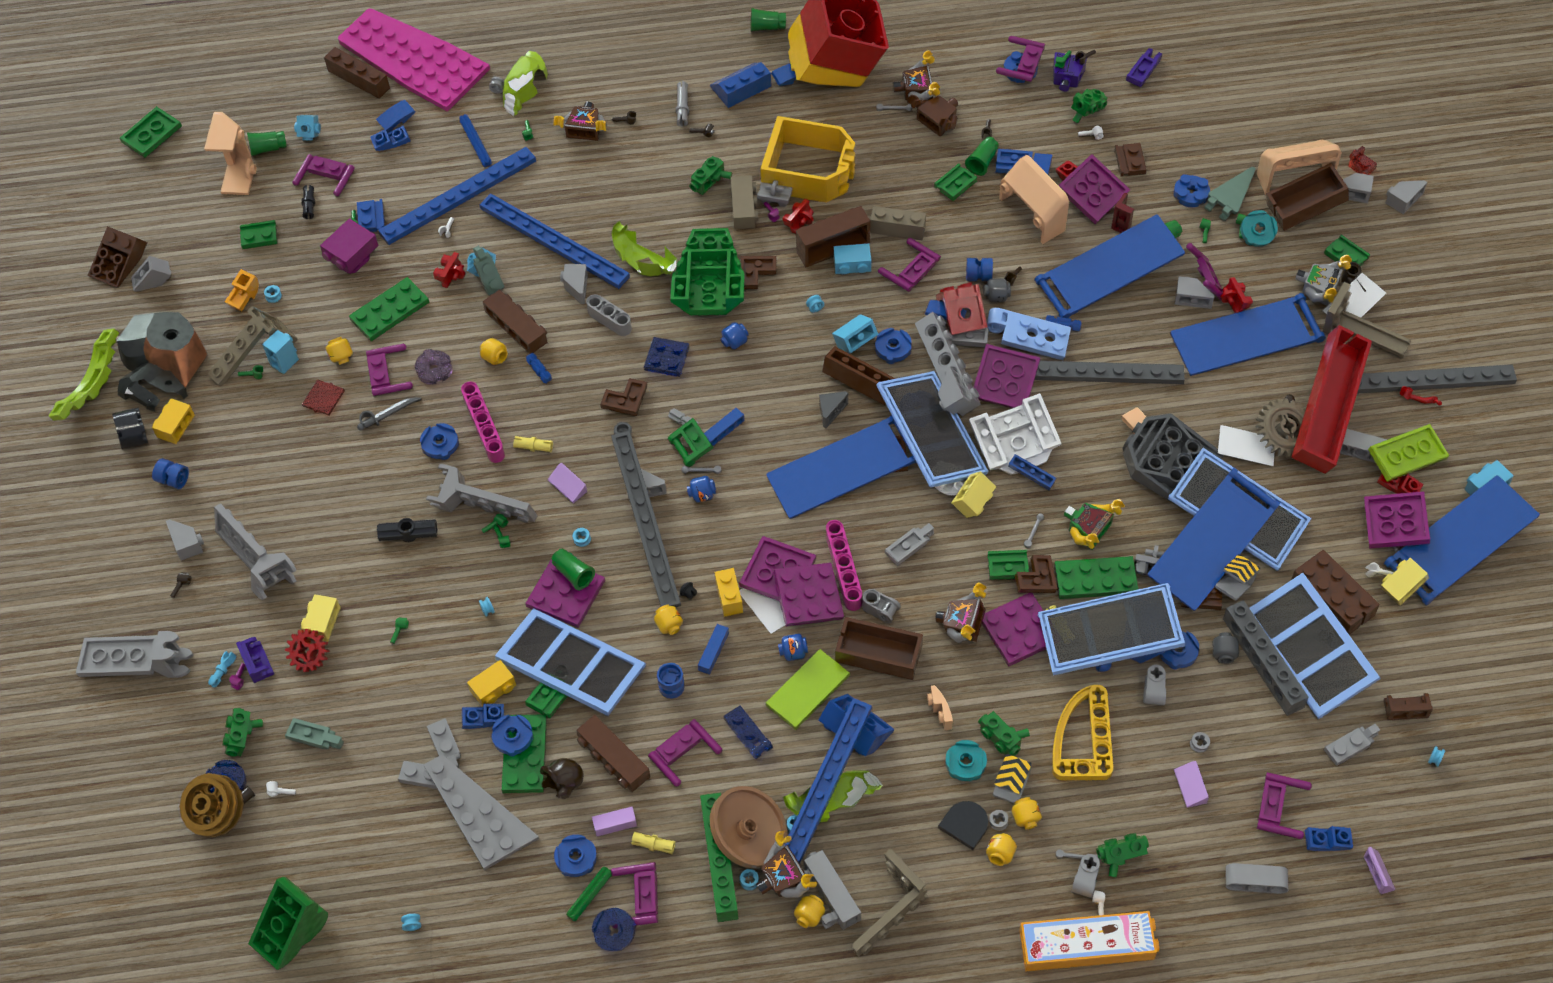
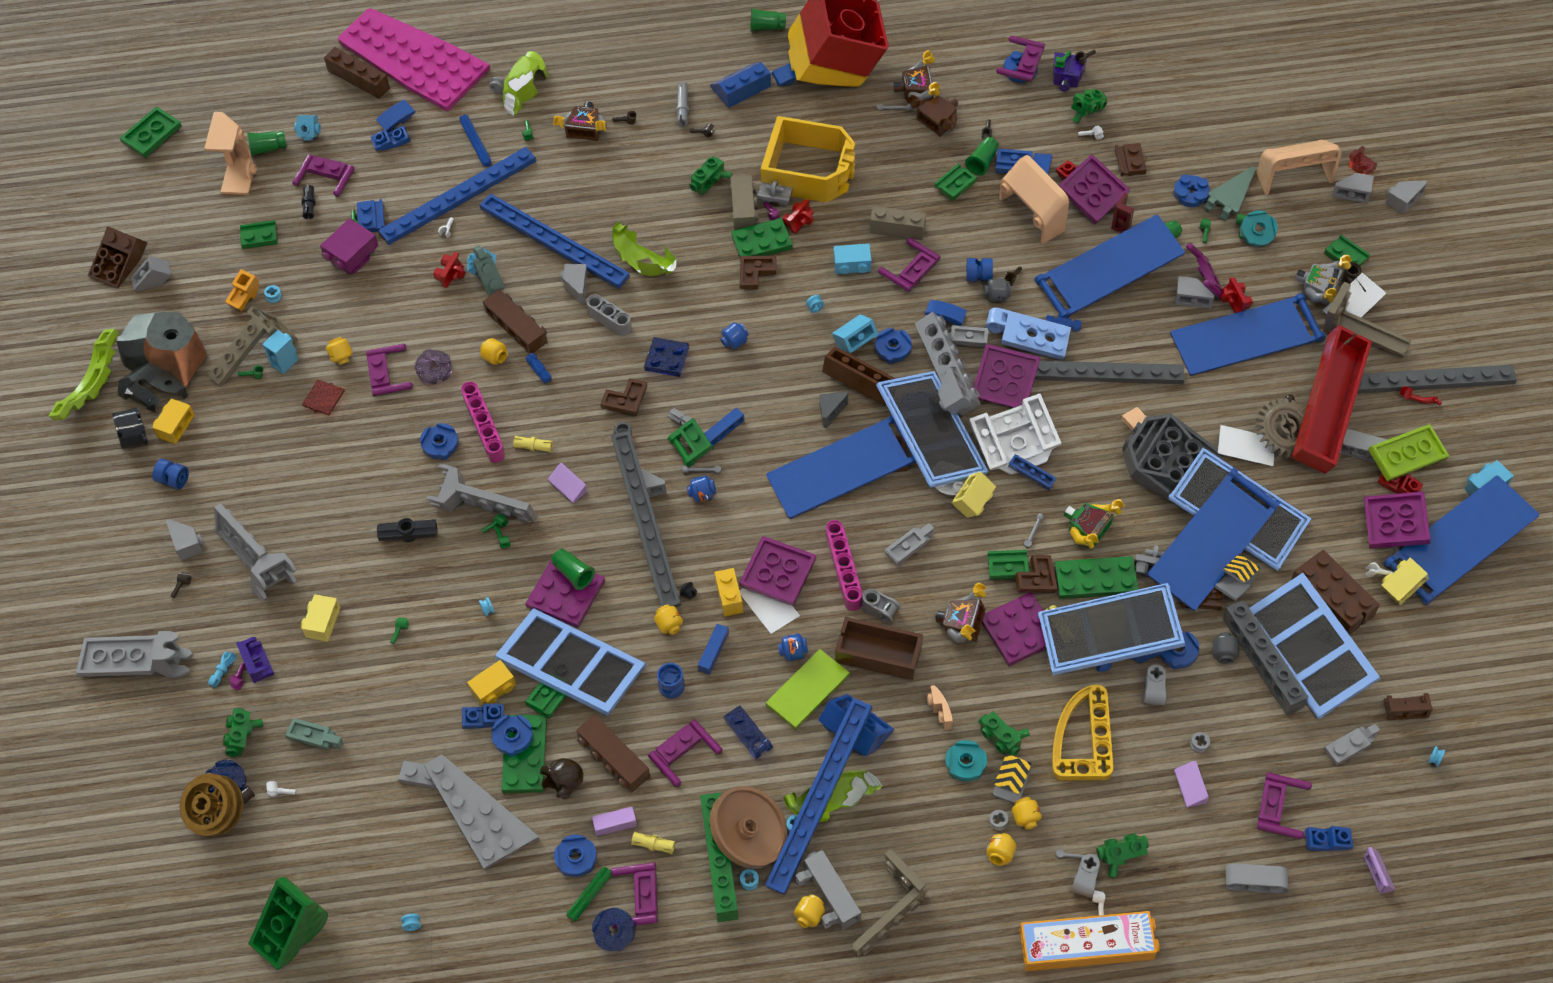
red gear [285,629,329,672] -> none
green plate [349,277,430,342] -> none
dark grey sword [357,397,421,431] -> none
light grey hinge [427,718,461,769] -> none
medium azure bush [572,528,591,547] -> none
green wedge [670,228,745,316] -> none
torso [756,830,817,898] -> none
magenta plate [773,562,844,627] -> none
reddish brown piece [796,206,870,268] -> none
red bracket [936,283,988,335] -> none
black tile [938,801,988,850] -> none
dark purple hinge [1126,48,1162,87] -> none
reddish brown piece [1266,163,1349,231] -> none
none -> green plate [731,218,793,257]

